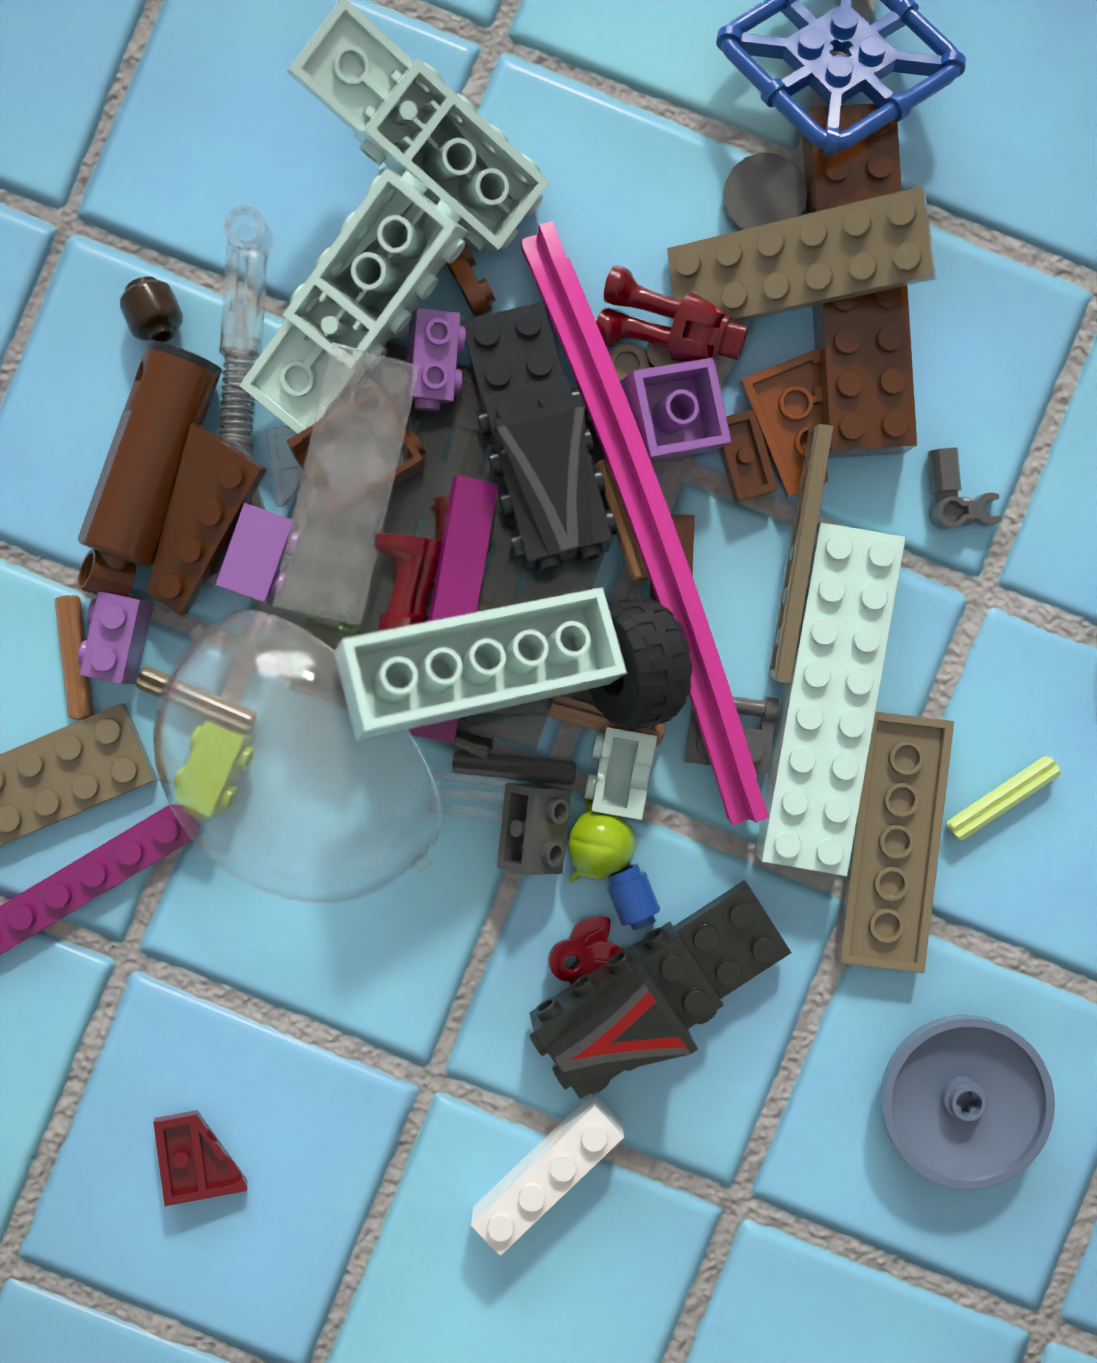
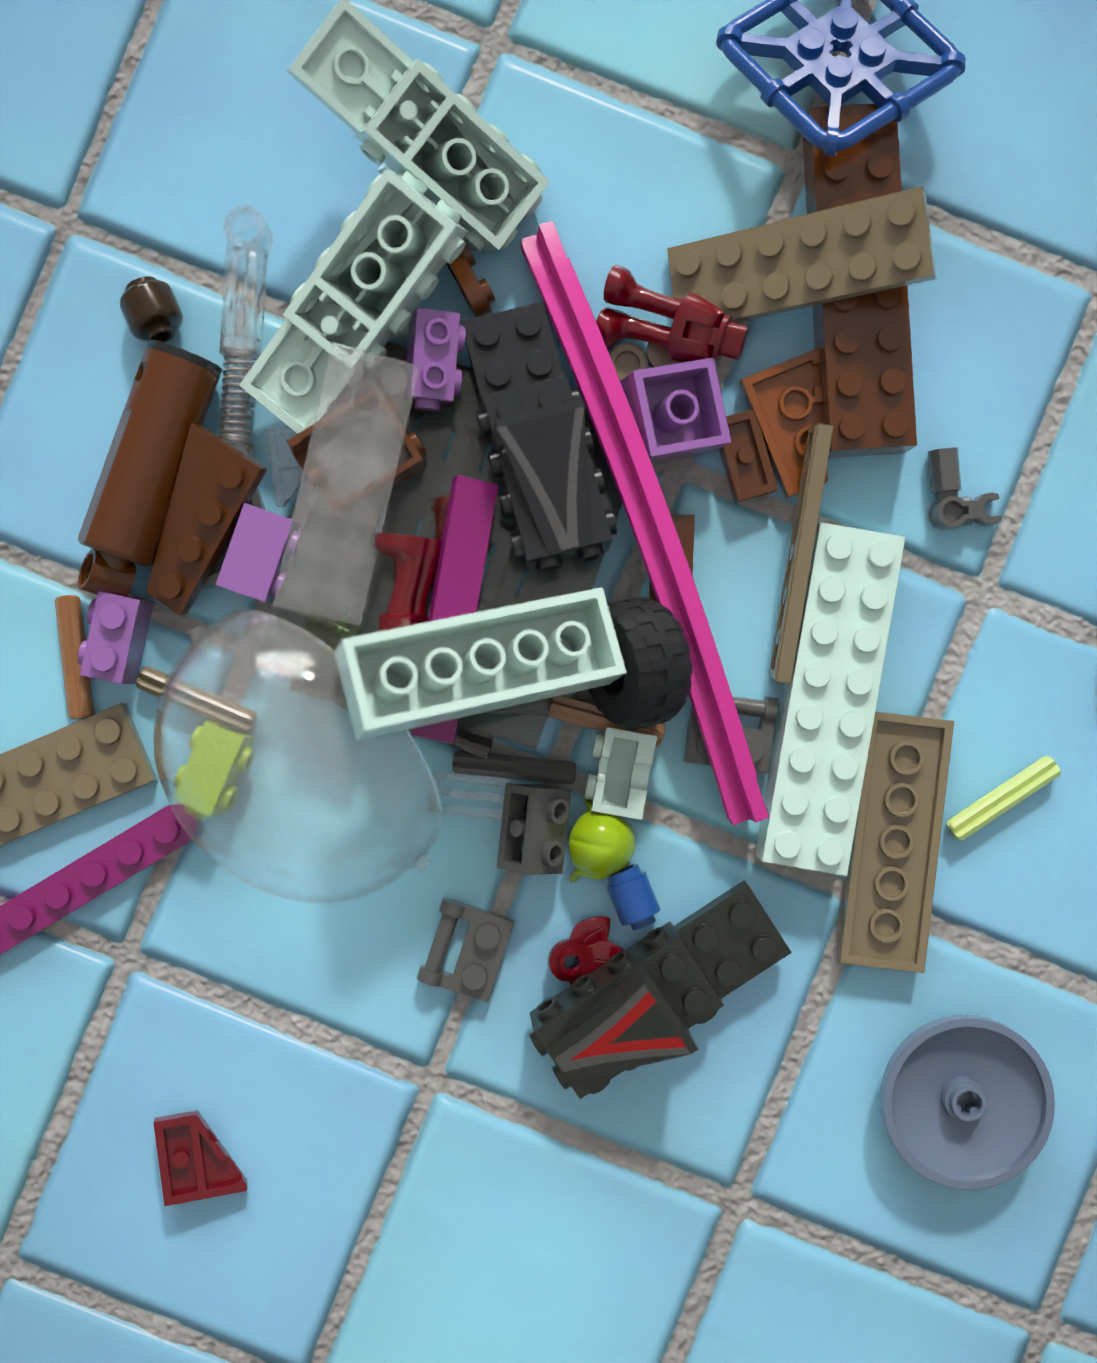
white brick [471,1094,625,1256] -> none
medium nougat axle [594,459,649,581] -> none
dark grey tile [723,152,807,231] -> none
none -> dark grey plate [417,898,515,1002]

